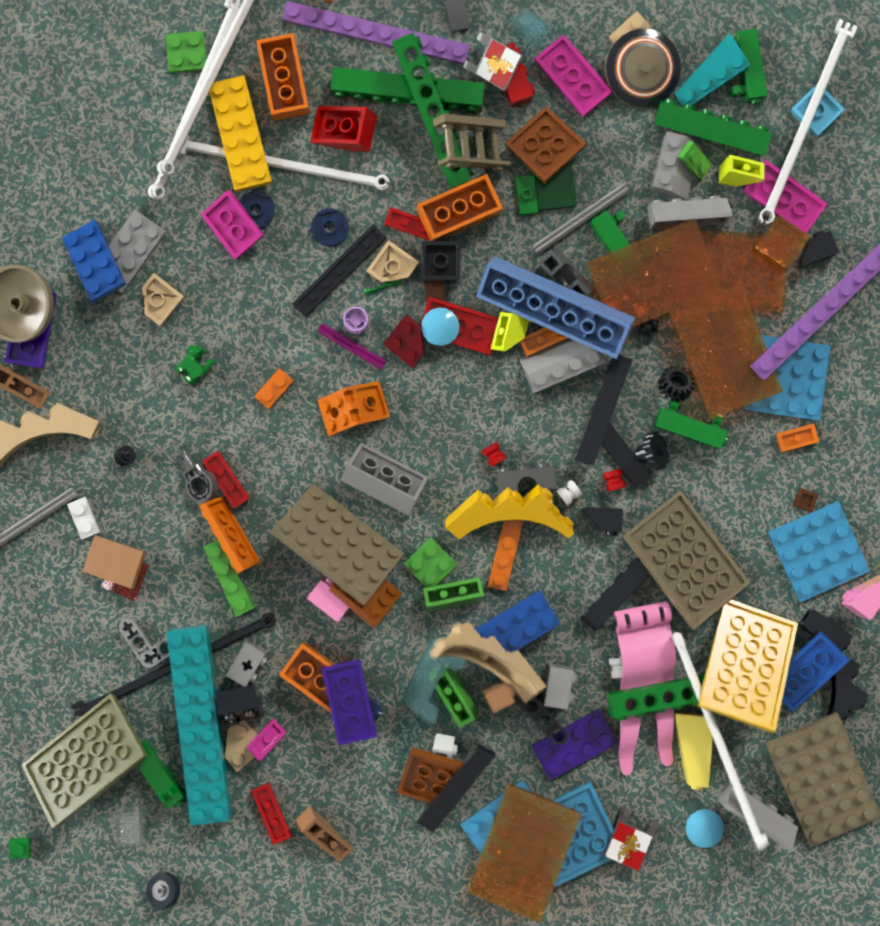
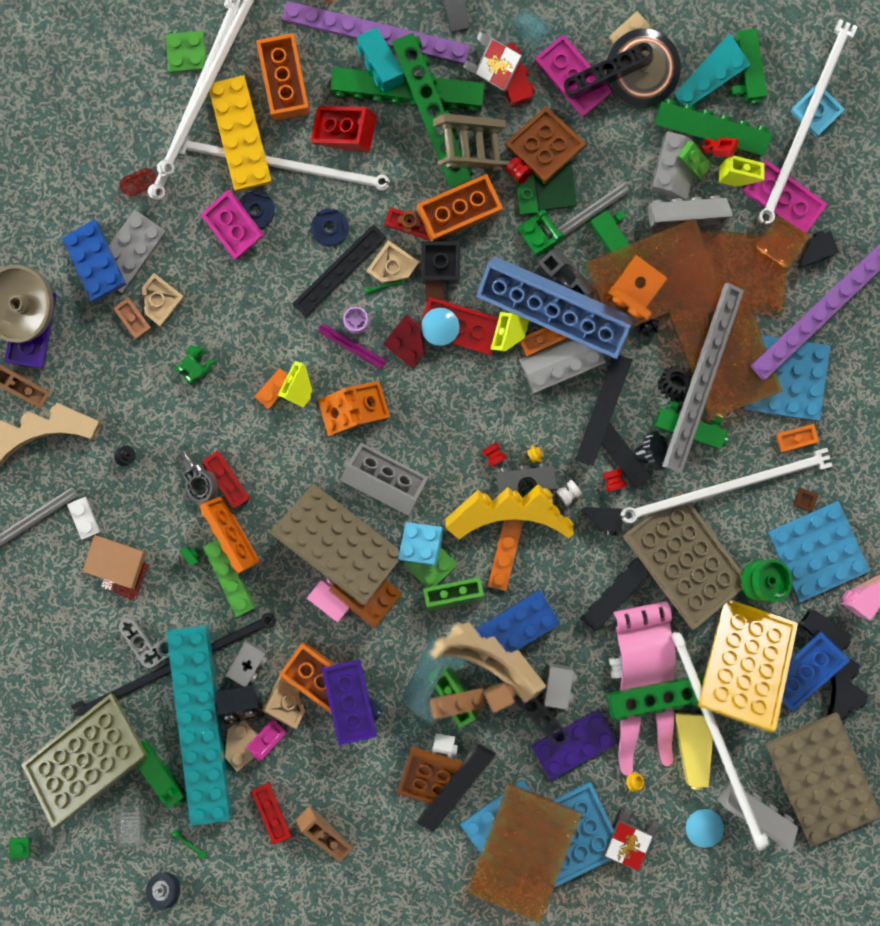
none -> nougat plate [113,297,152,340]
none -> clear red plate [119,168,157,196]
none -> green hinge [172,831,206,859]
none -> green plate [179,546,200,566]
none -> tan plate [262,676,305,729]
none -> neon yellow slope [278,361,312,408]
none -> teal brick [355,27,404,92]
none -> dark orange plate [398,210,421,232]
none -> medium azure plate [398,522,444,566]
none -> medium nougat plate [430,688,486,719]
none -> red wheel [505,157,532,184]
none -> green plate [516,209,565,257]
none -> yellow plate [527,445,544,464]
none -> black beam [564,42,654,99]
none -> orange bracket [608,255,667,319]
none -> white hinge [621,448,833,523]
none -> yellow plate [626,772,644,792]
none -> light grey plate [662,283,744,473]
none -> red plate [701,138,739,157]
none -> green wheel [741,559,792,602]

